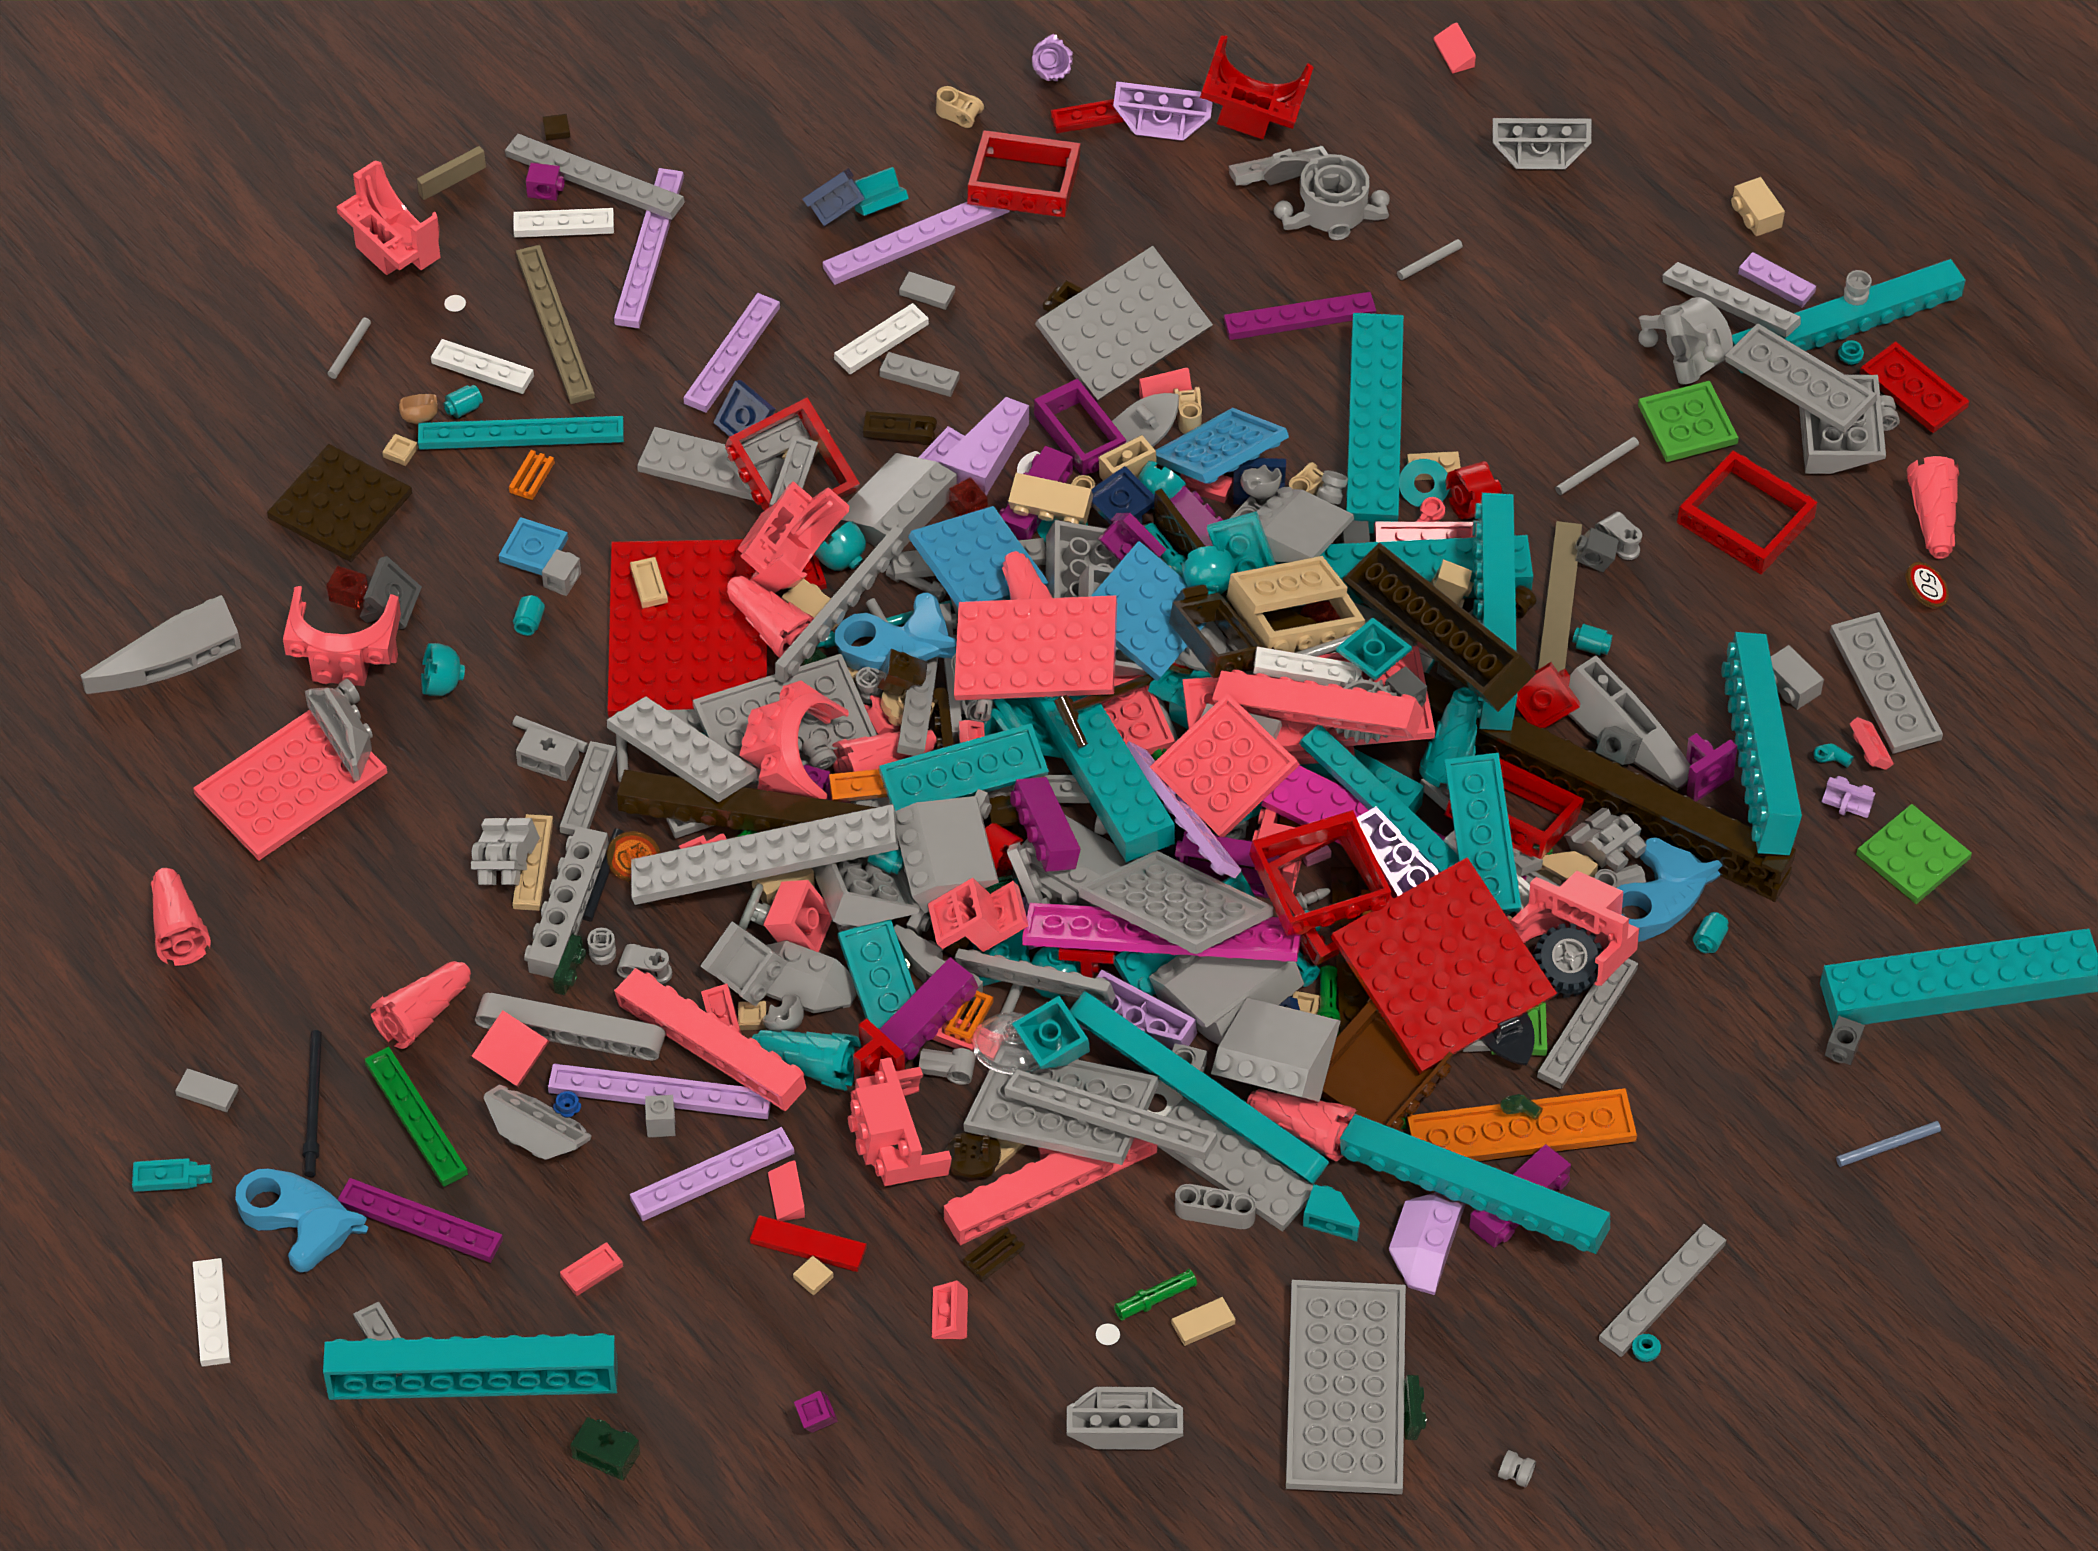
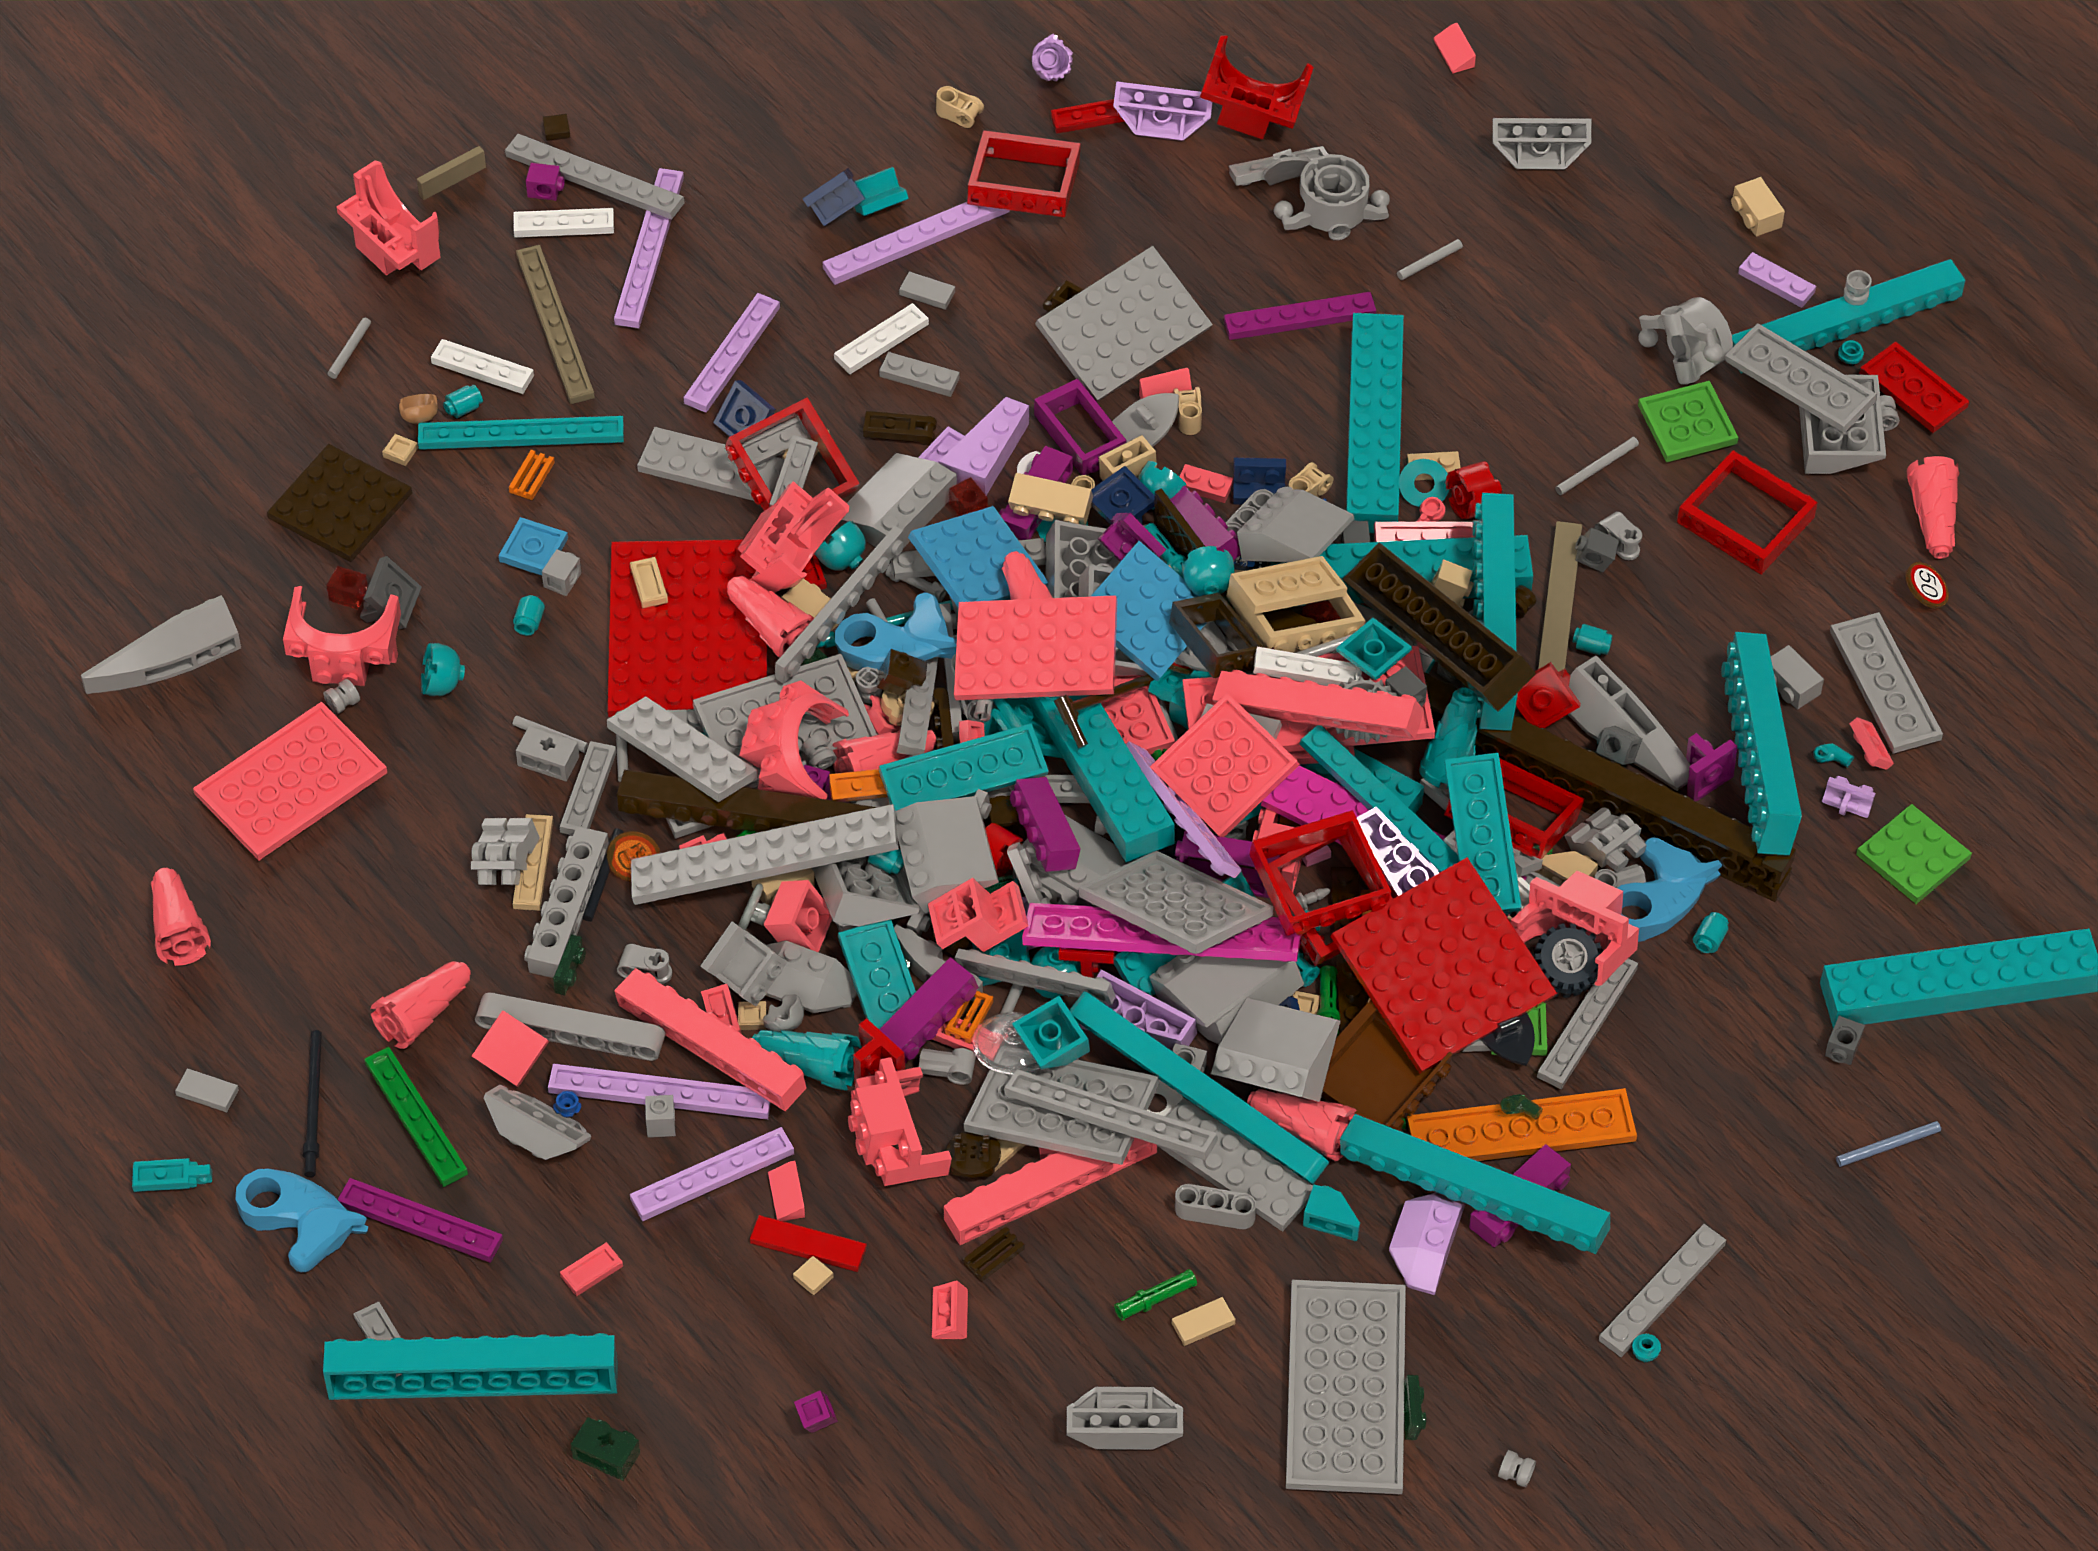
white plate [193,1258,230,1366] -> none
light grey wedge [305,688,373,781] -> none
white sticker [444,295,466,312] -> none
light grey wheel [587,928,616,965] -> none
white sticker [1096,1324,1120,1345] -> none
dark azure plate [1155,408,1289,484] -> none
dark brown tile [1174,585,1208,602] -> none
teal tile [1207,511,1276,573] -> none
light grey hair [1240,465,1282,499] -> none
light grey wheel [1316,470,1348,504] -> none
light grey plate [1663,262,1801,338] -> none

